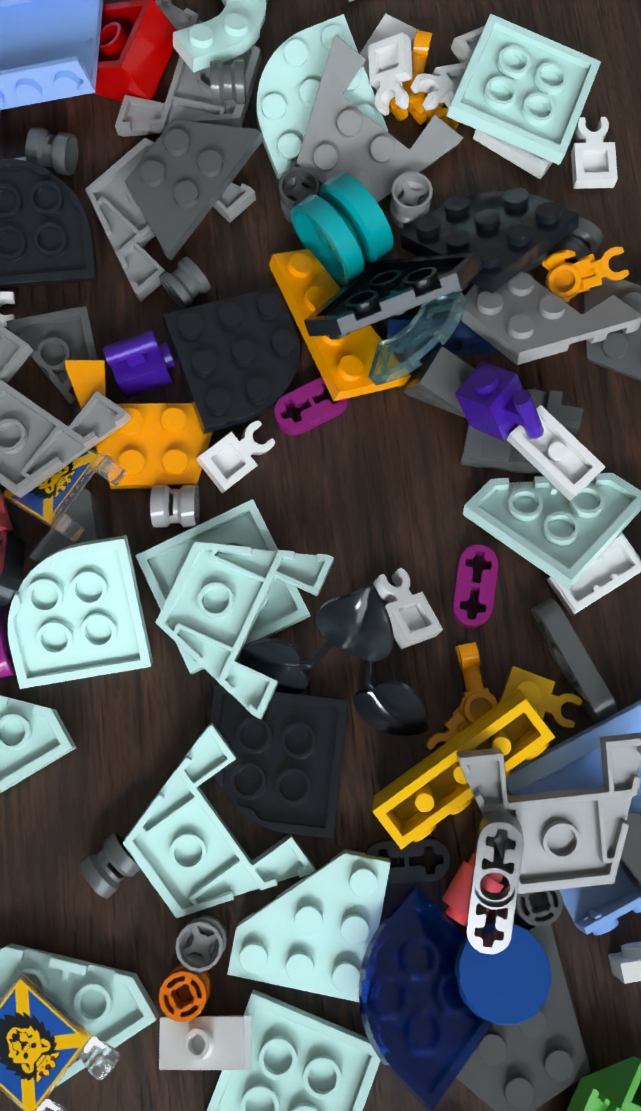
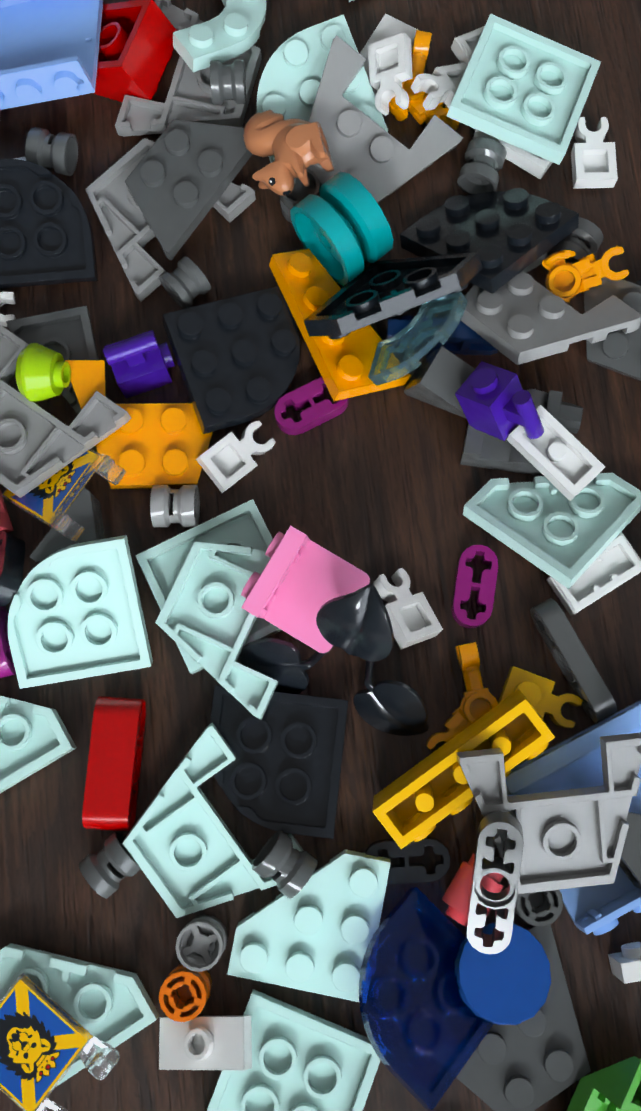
light grey wheel [389,171,433,230] -> none
none -> lime cone [16,343,71,403]
none -> red beam [82,696,146,832]
none -> bright pink bracket [241,525,370,653]
none -> nougat animal [243,110,334,196]
none -> dark grey wheel [252,830,318,899]
none -> dark grey wheel [457,137,507,195]

